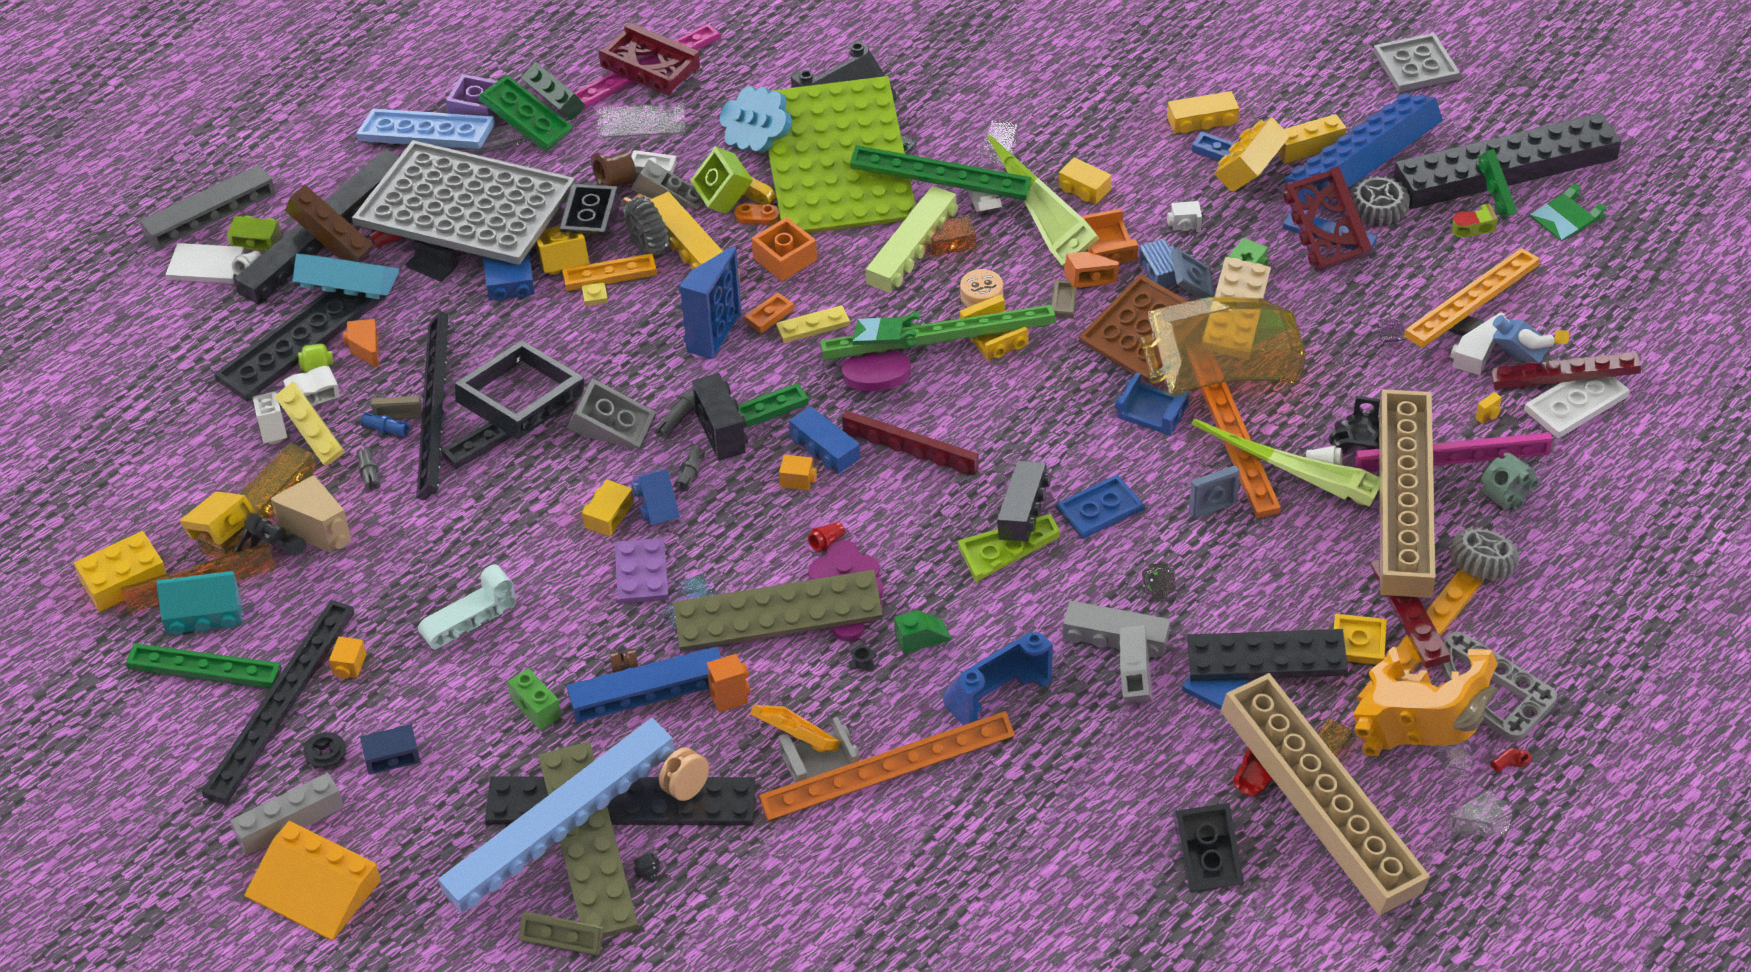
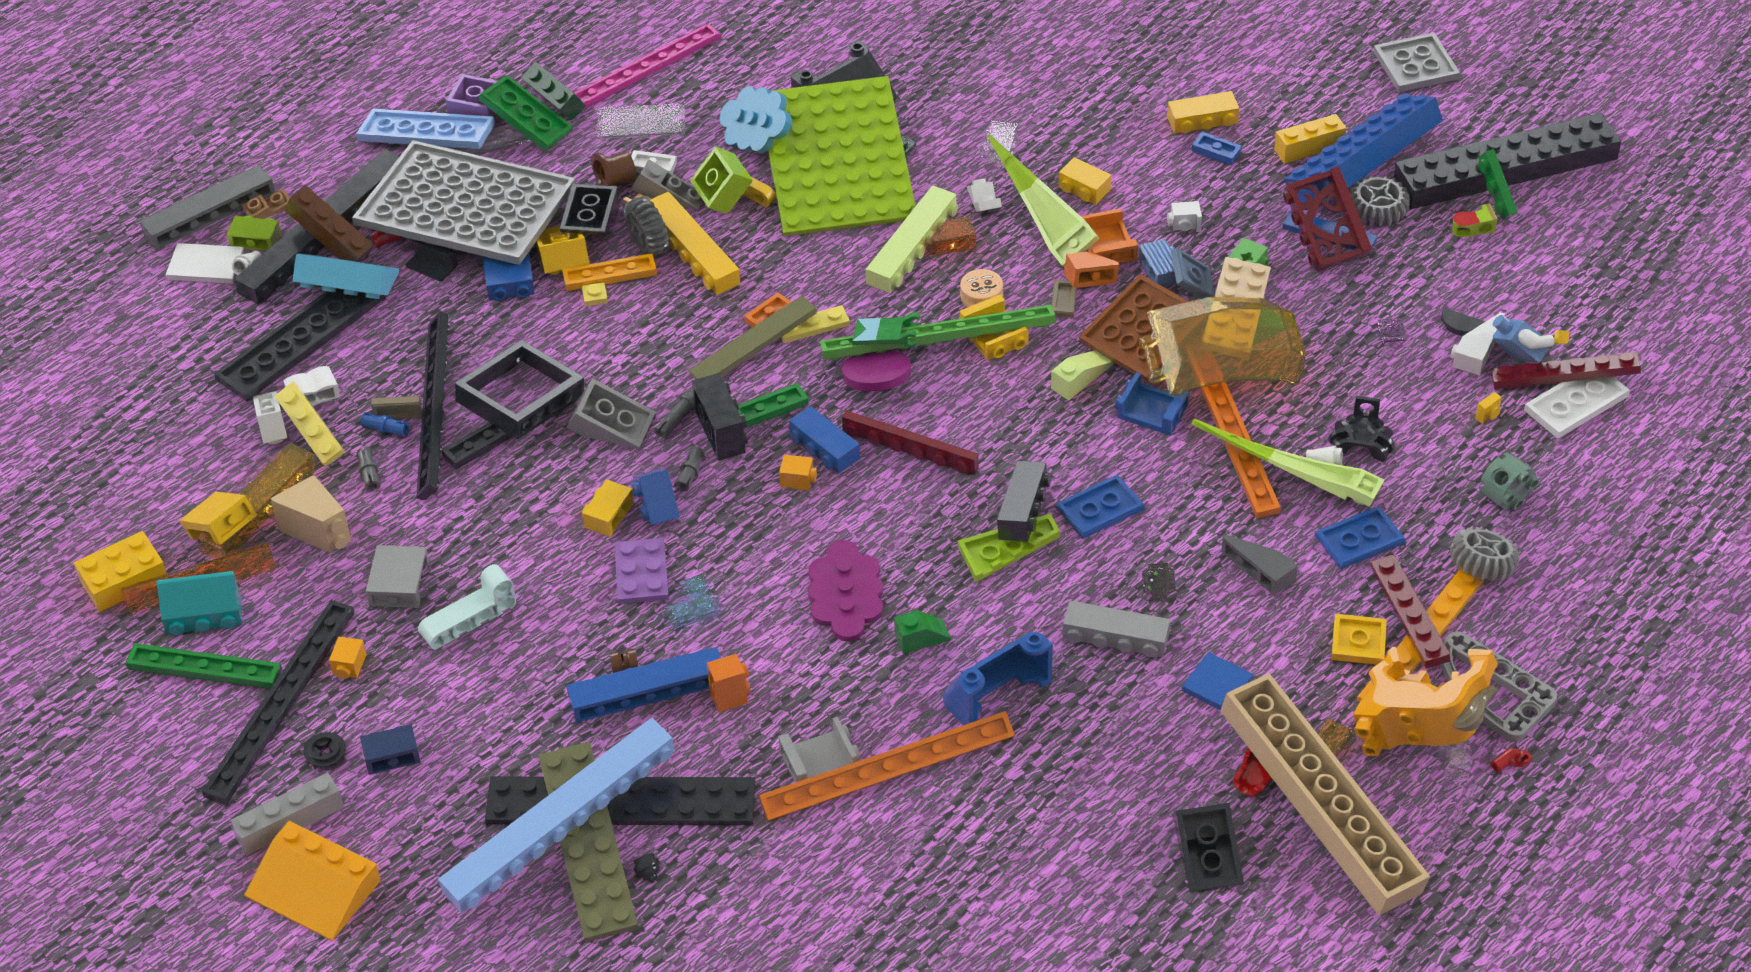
black piece [233,513,306,559] -> none
lime head [298,344,334,374] -> none
orange slope [343,319,379,367] -> none
bright green brick [507,668,561,730] -> none
olive tile [518,911,604,955] -> none
dark red fence [599,22,700,96] -> none
light nougat head [659,747,709,801] -> none
olive plate [673,570,883,652] -> none
blue slope [679,246,742,360] -> none
orange plate [734,203,780,225] -> none
light orange wing [750,705,841,753] -> none
orange brick [751,217,817,281] -> none
red cone [808,521,845,551] -> none
black plate [849,646,876,671] -> none
green plate [850,145,1031,201] -> none
light grey slope [1119,625,1153,704] -> none
black plate [1187,629,1348,681] -> none
sand blue tile [1189,465,1240,518] -> none
yellow brick [1214,117,1290,192] -> none
dark pink tile [1355,432,1552,472] -> none
tan brick [1379,389,1435,598] -> none
light orange plate [1404,248,1540,348] -> none
clear slope [1447,789,1513,838] -> none
green flag [1530,183,1607,241] -> none
none -> medium nougat slope [241,188,290,219]
none -> light grey panel [366,545,429,608]
none -> olive tile [689,295,817,379]
none -> yellowish green slope [1051,350,1115,400]
none -> dark grey slope [1221,535,1298,596]
none -> blue tile [1314,506,1406,569]

